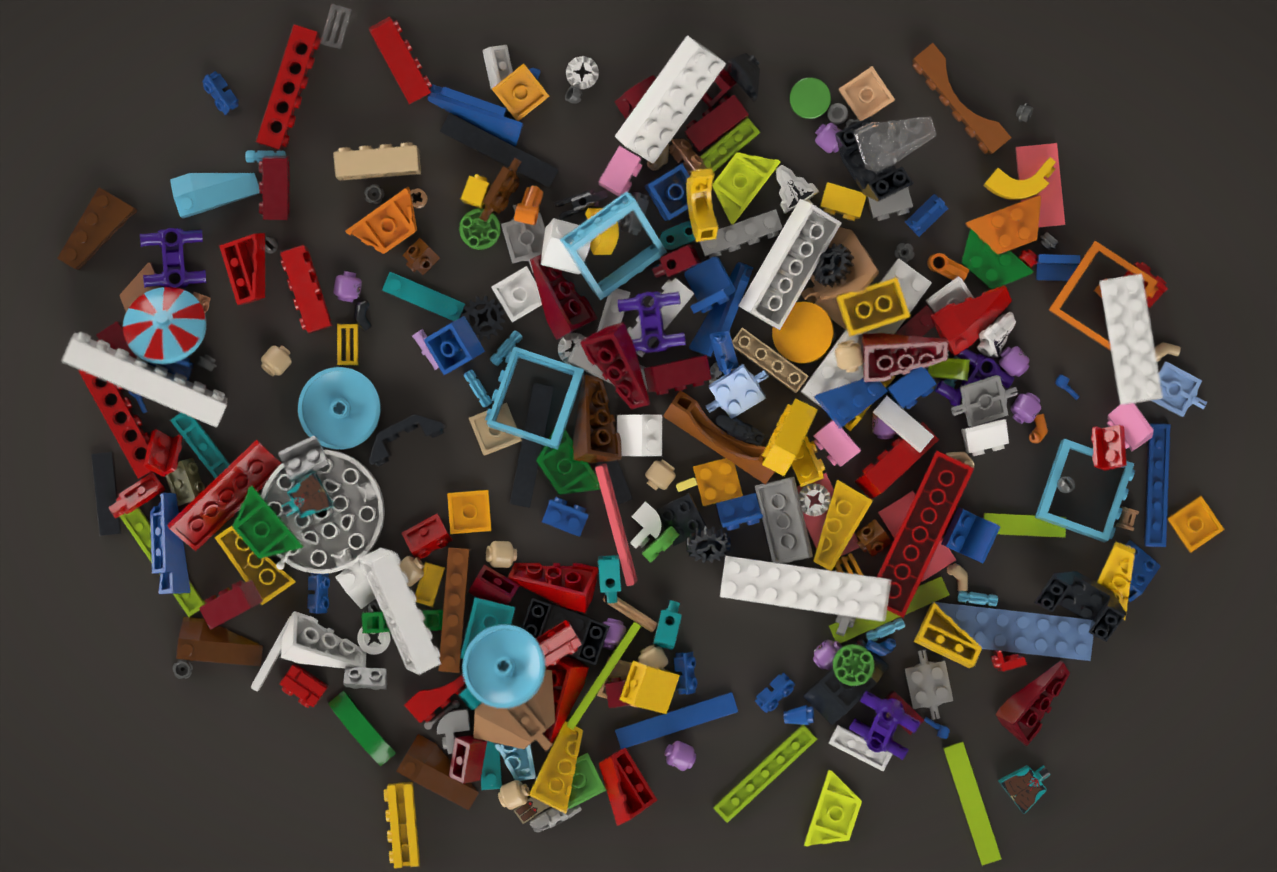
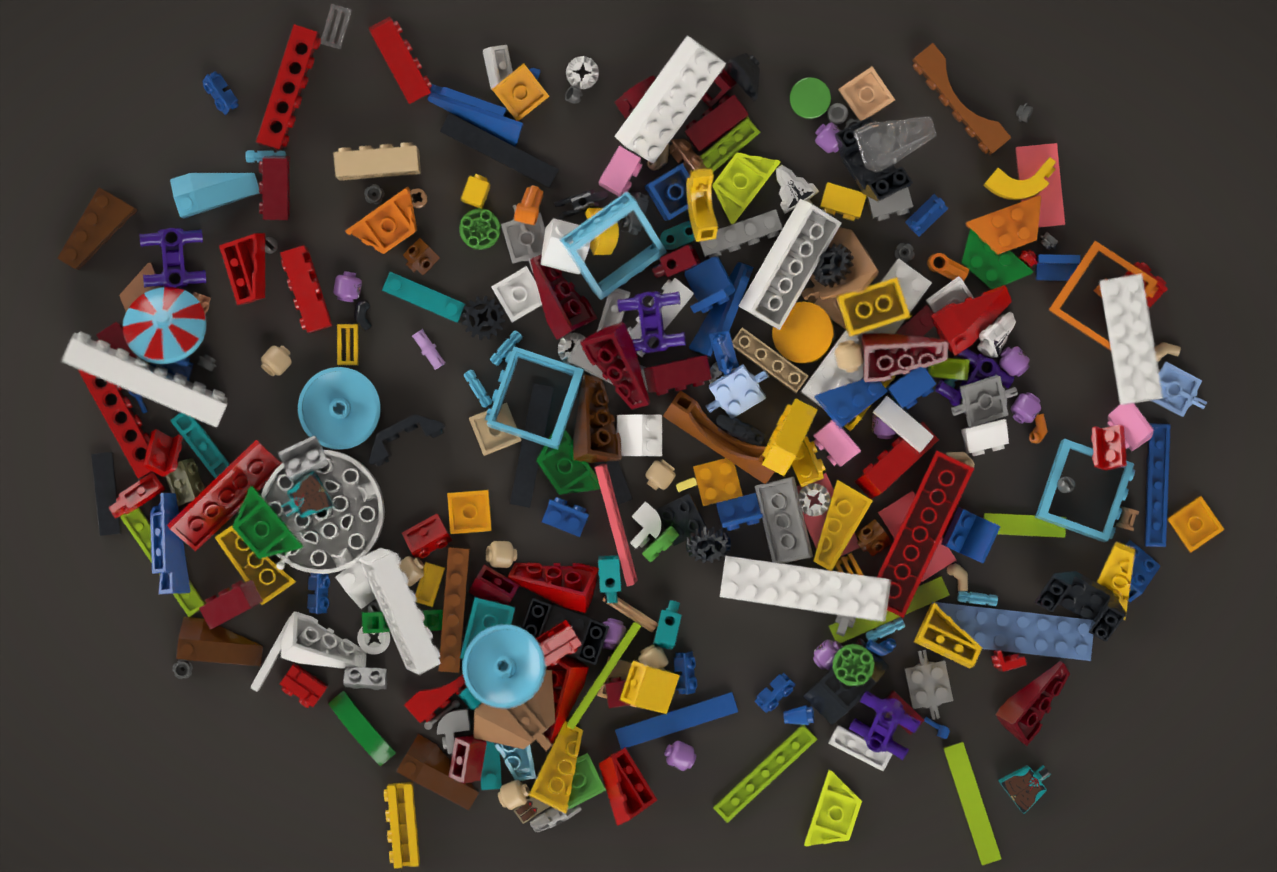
blue brick [423,316,485,375] -> none
reddish brown plate [479,157,522,222] -> none
blue hand [1055,375,1080,400] -> none

